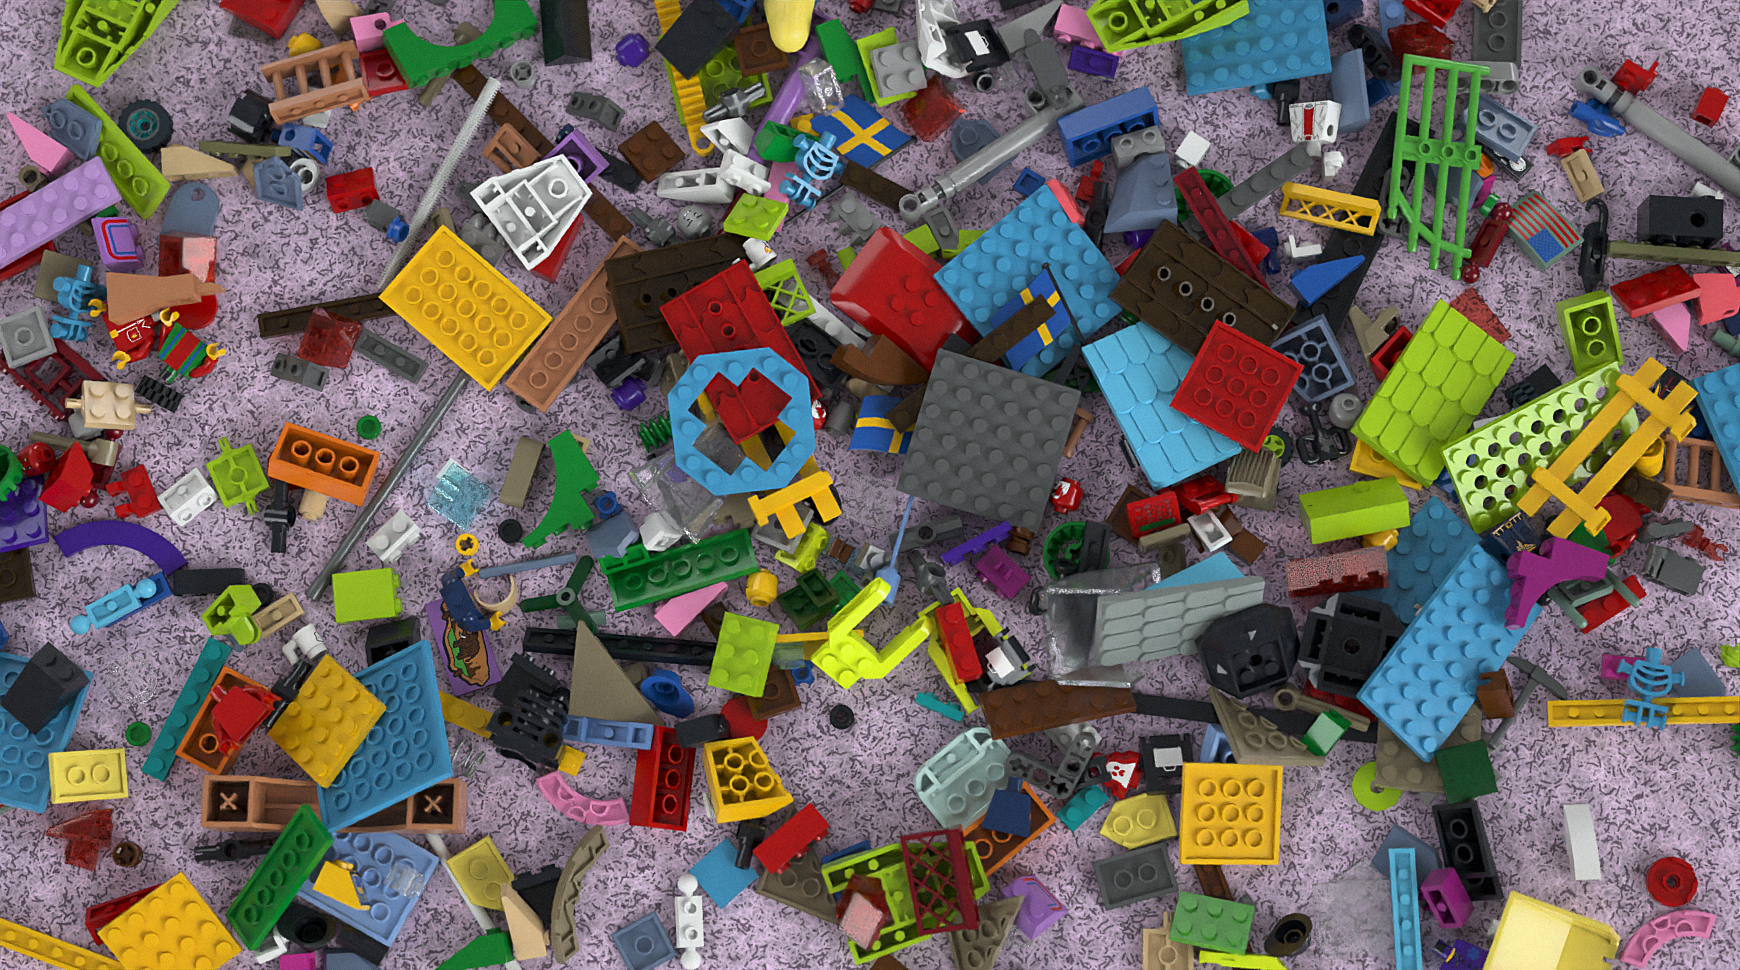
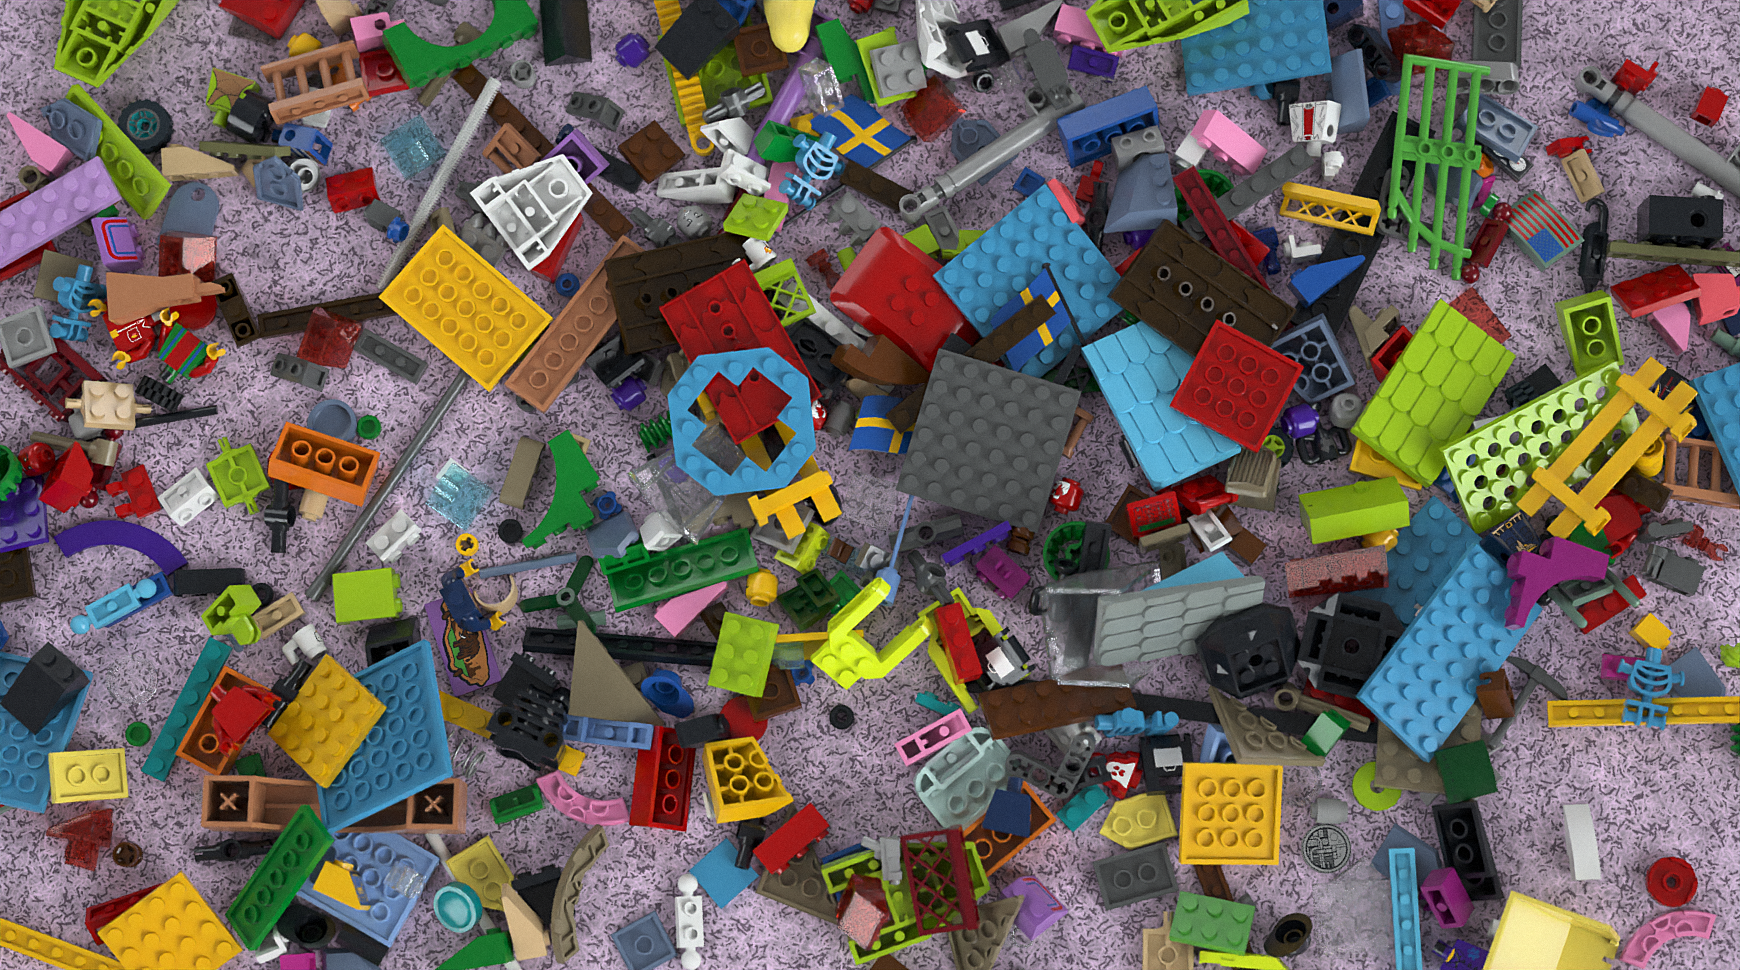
none -> black bar [135,405,218,428]
none -> torso [206,68,261,129]
none -> dark brown slope [211,273,261,348]
none -> green plate [235,753,267,777]
none -> sand blue piece [307,399,358,442]
none -> clear light blue plate [380,114,447,181]
none -> teal piece [433,882,483,933]
none -> green hinge [489,783,546,825]
none -> blue plate [555,273,580,297]
none -> light grey piece [860,834,902,885]
none -> bright pink slope [894,708,972,768]
none -> dark azure piece [1094,708,1179,738]
none -> bright pink brick [1190,110,1268,176]
none -> dark purple head [1280,403,1319,438]
none -> tile [1301,823,1351,874]
none -> light grey brick [1310,798,1348,824]
none -> yellow brick [1628,613,1673,651]

